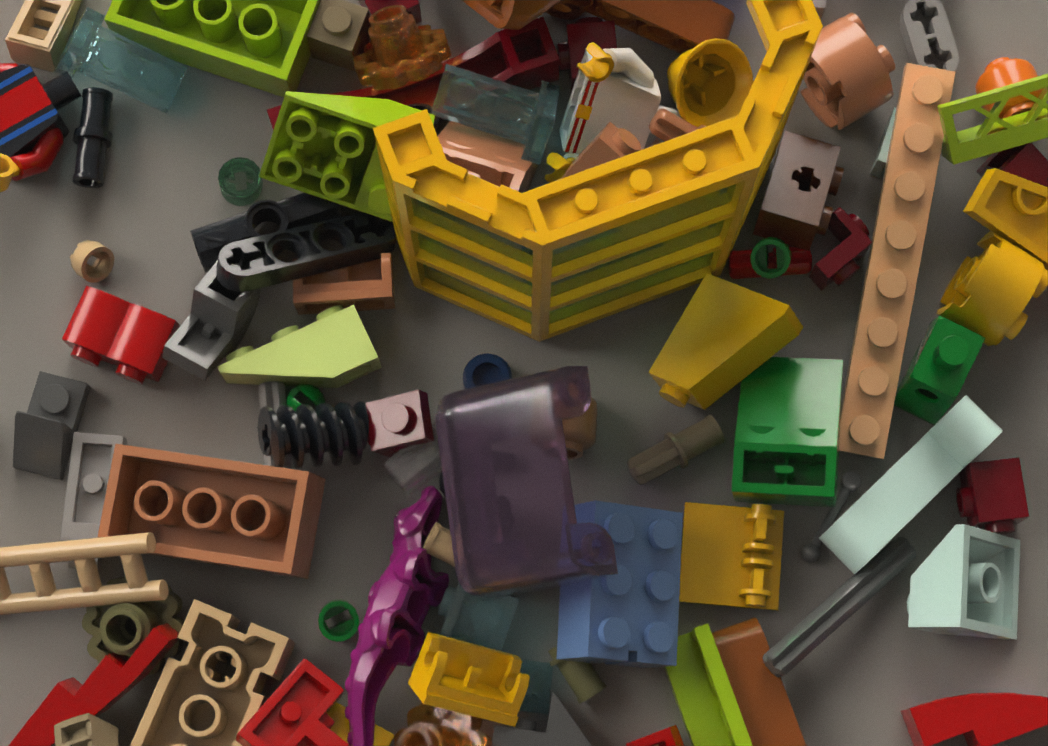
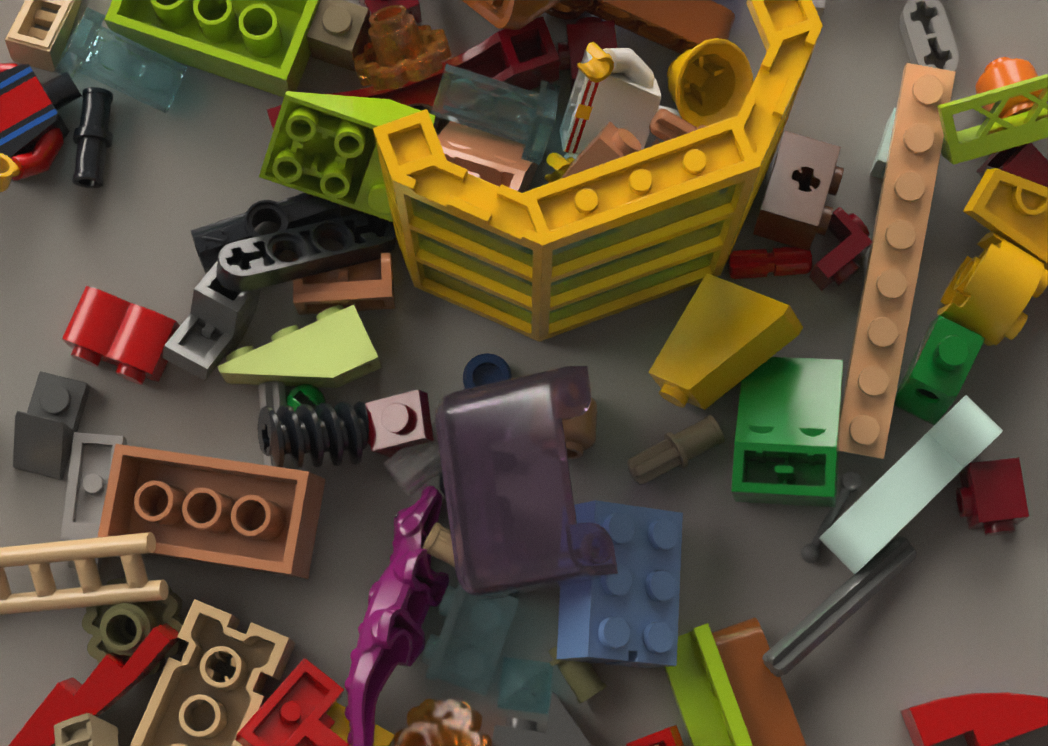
tan hinge [70,240,114,283] -> none
clear green bush [218,157,263,206] -> none
green hinge [318,599,359,642] -> none
yellow hinge [408,632,530,727] -> none
yellow hinge [679,502,784,611] -> none
green hinge [750,237,791,279] -> none
nougat brick [800,13,895,130] -> none
light aqua slope [907,524,1020,640] -> none

